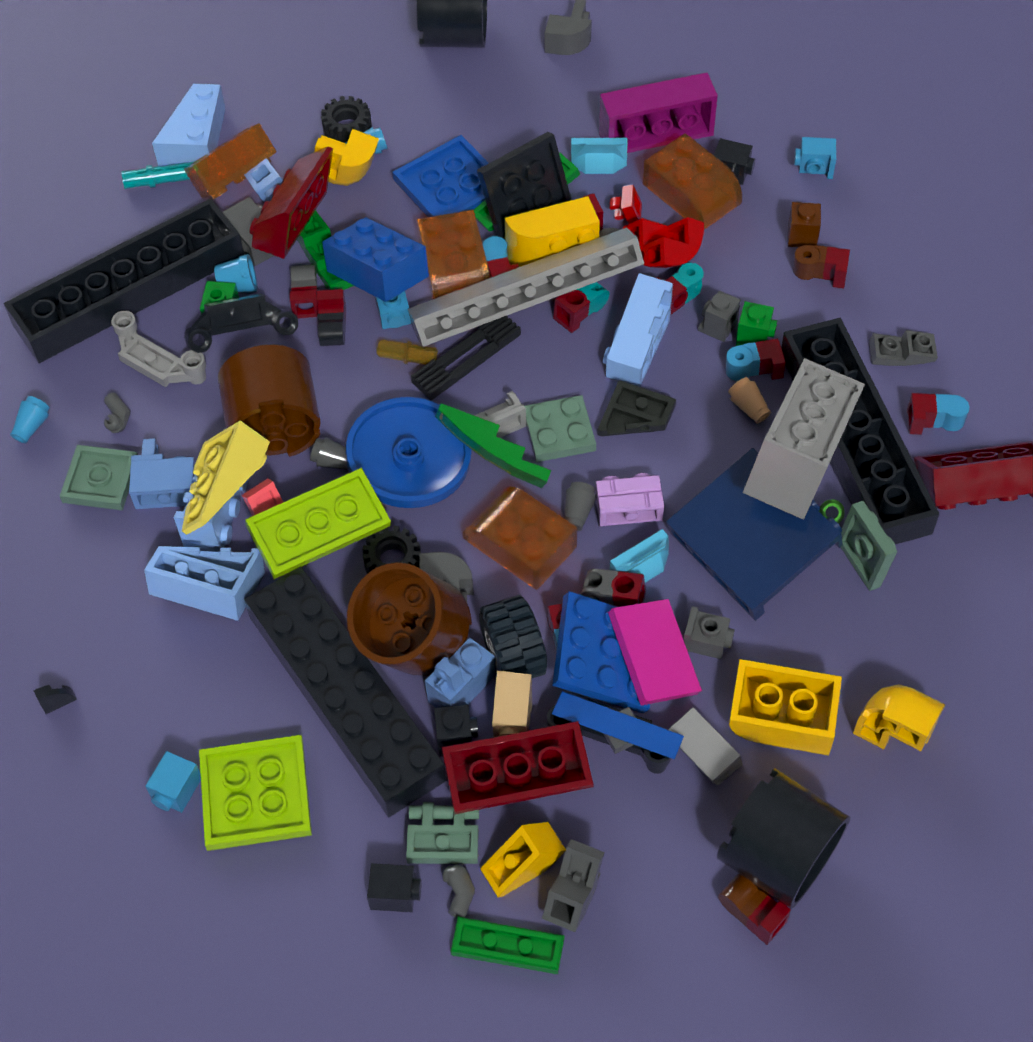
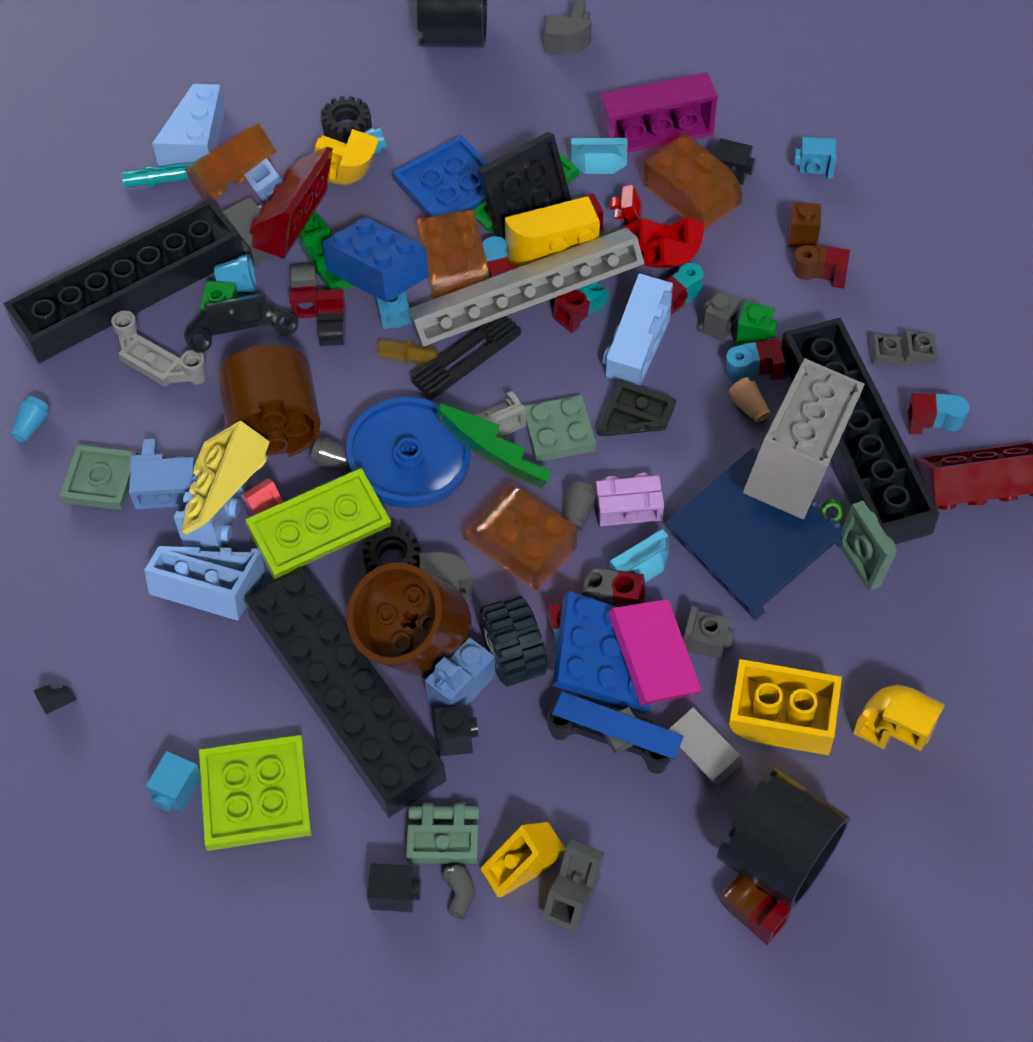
dark grey arm [104,393,130,433] -> none
dark red slope [442,721,594,814] -> none
green tile [451,917,565,974] -> none
tan slope [492,671,532,737] -> none

